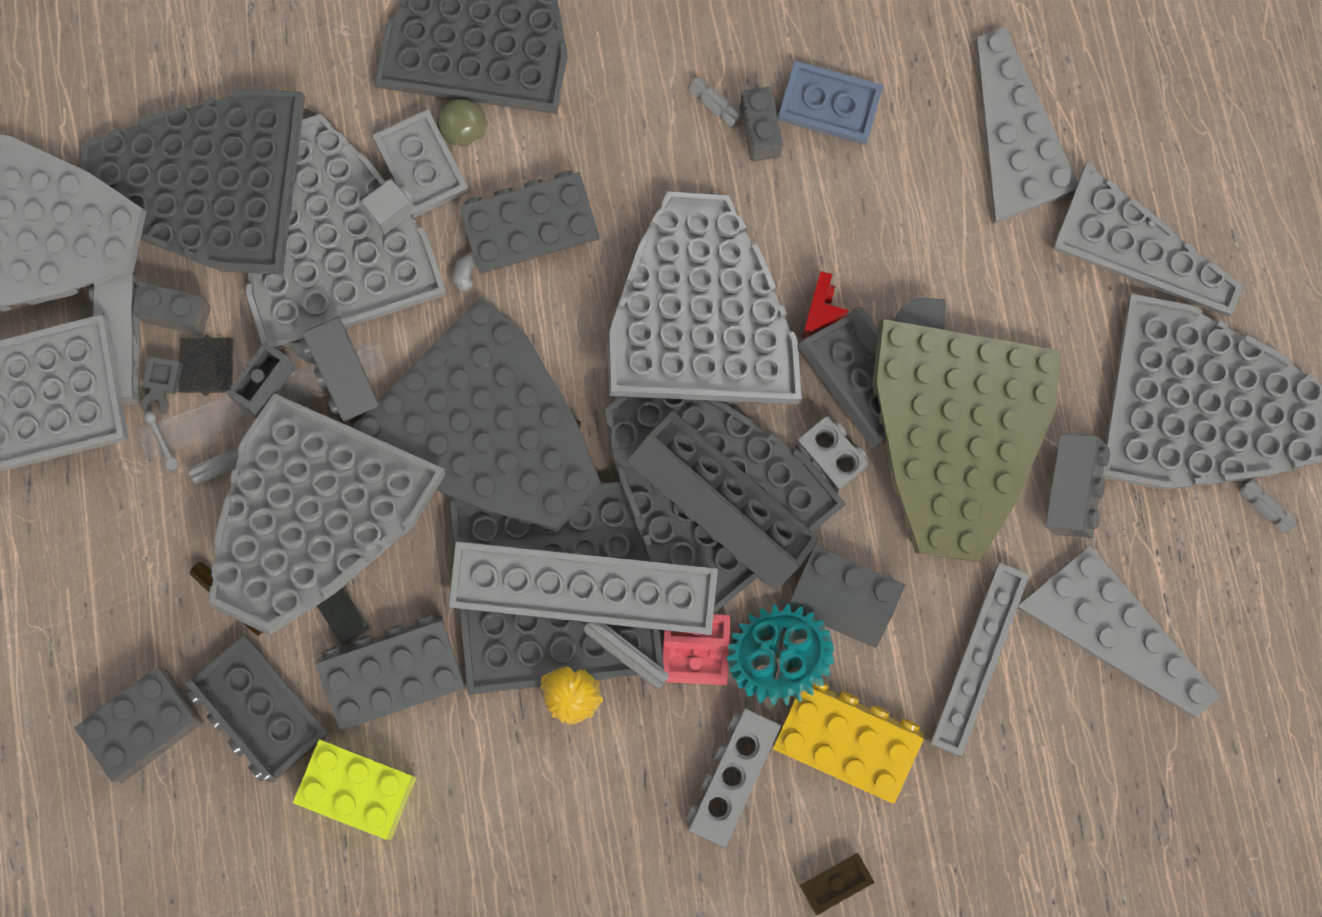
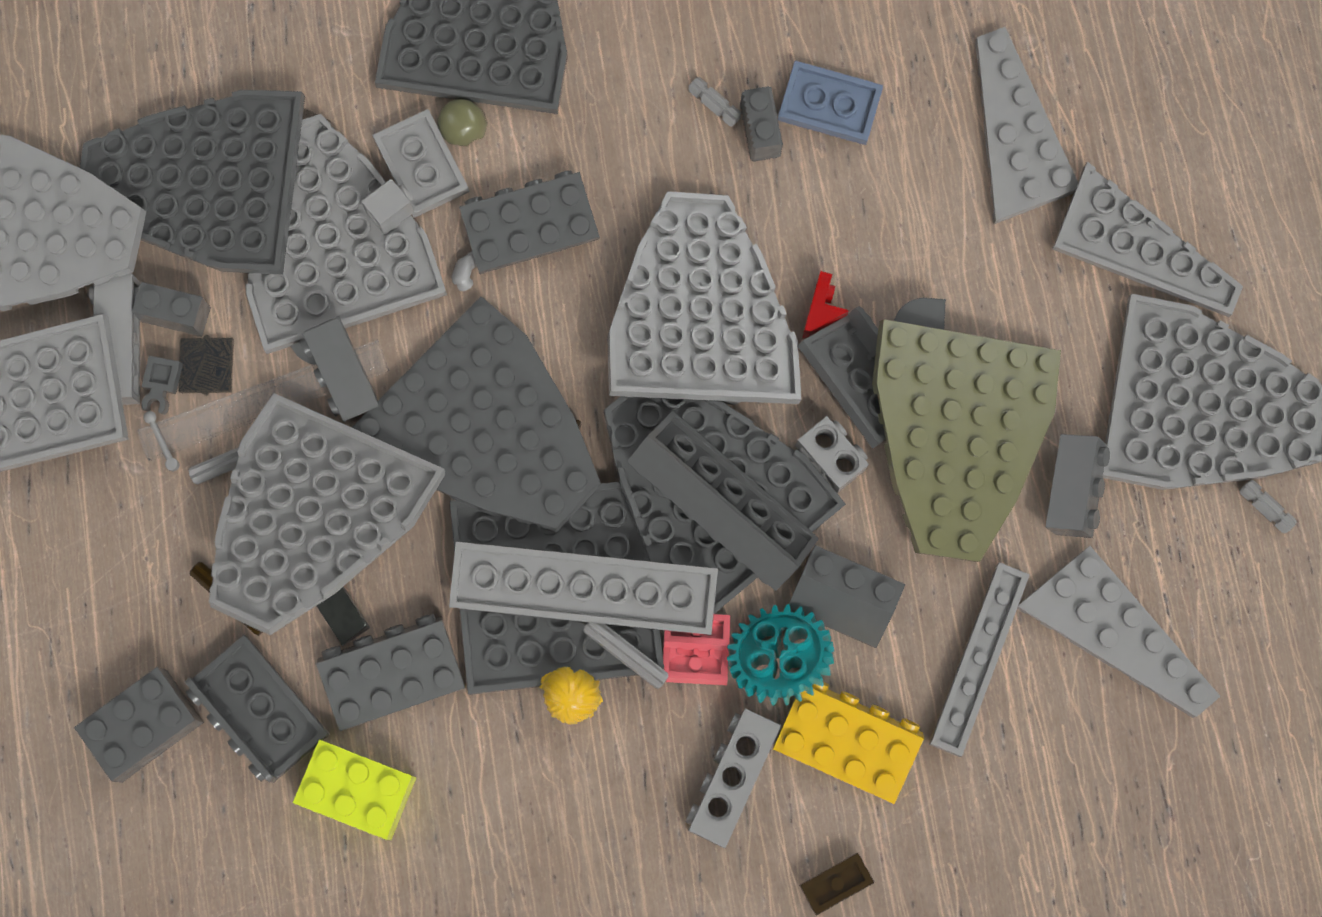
dark grey brick [227,342,296,418] -> none

